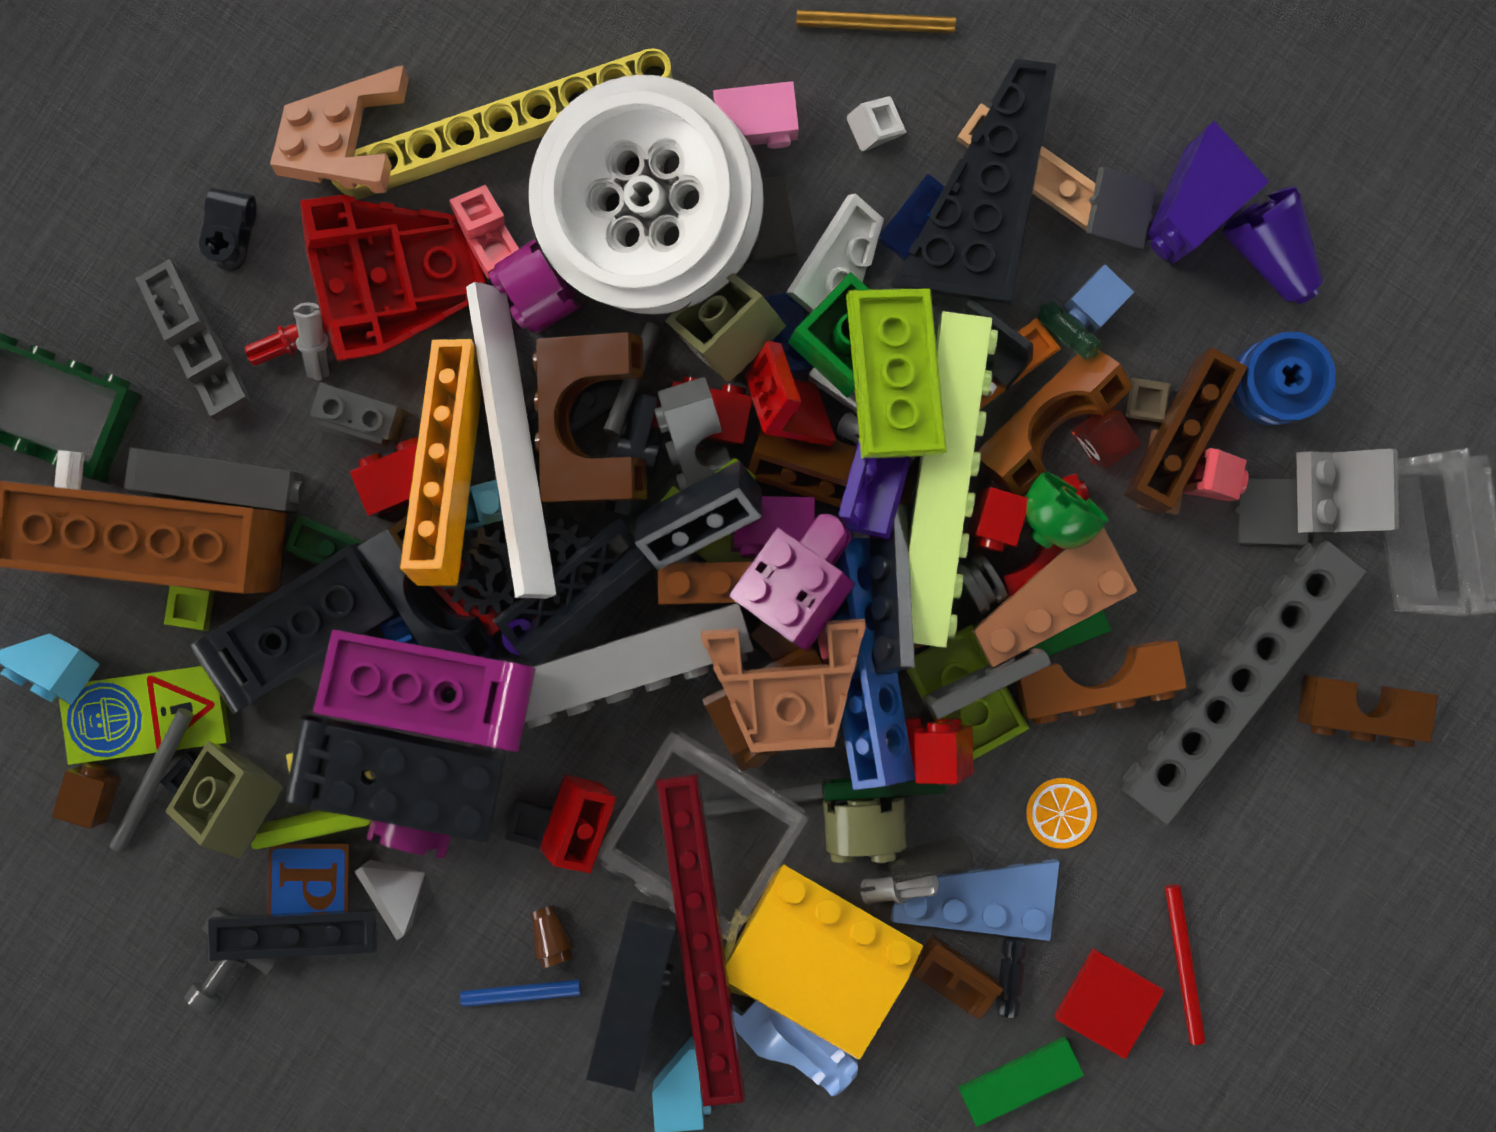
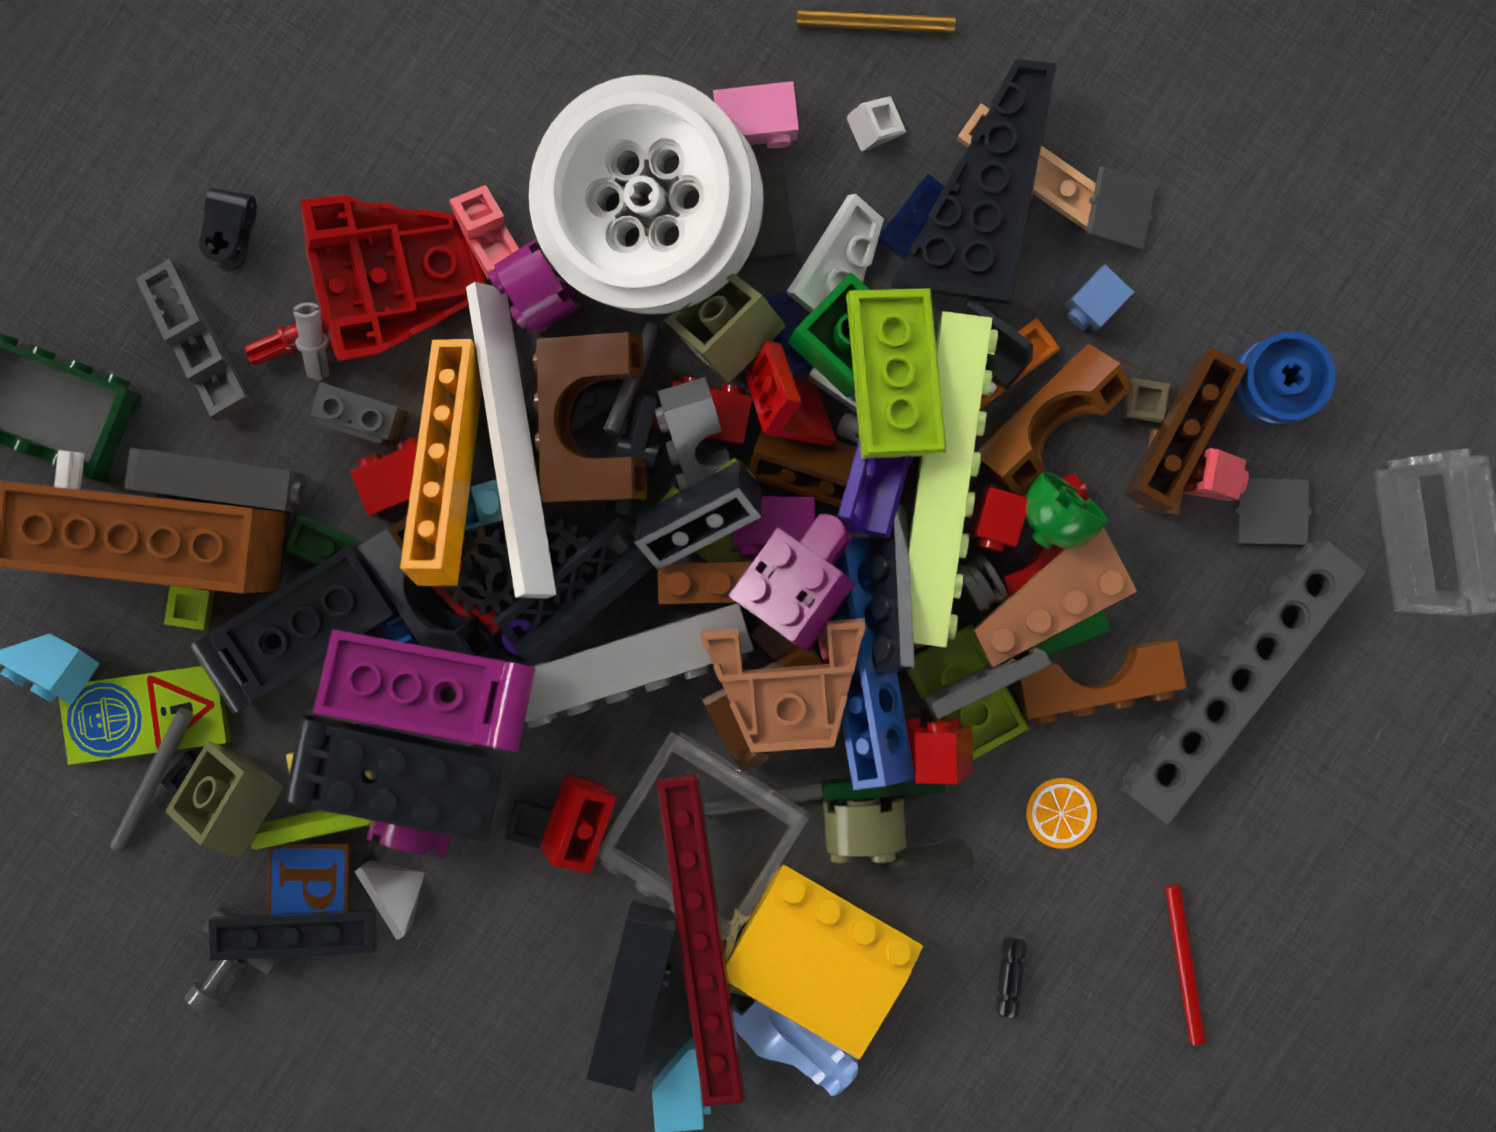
reddish brown brick [52,762,120,829] -> none
nougat wing [270,66,409,193] -> none
light yellow beam [331,48,672,200] -> none
blue bar [460,979,581,1007] -> none
reddish brown cone [531,905,574,968] -> none
light grey axle [860,871,940,904] -> none
medium blue wing [891,859,1060,941] -> none
reddish brown hinge [911,935,1003,1020] -> none
green tile [958,1036,1084,1127] -> none
clear green axle [1037,301,1102,360] -> none
red tile [1054,948,1165,1059] -> none
clear red brick [1072,409,1142,468] -> none
dark purple slope [1147,120,1269,264] -> none
dark purple cone [1222,186,1323,304] -> none
light grey bracket [1296,448,1399,533] -> none
reddish brown arch [1297,675,1438,748] -> none

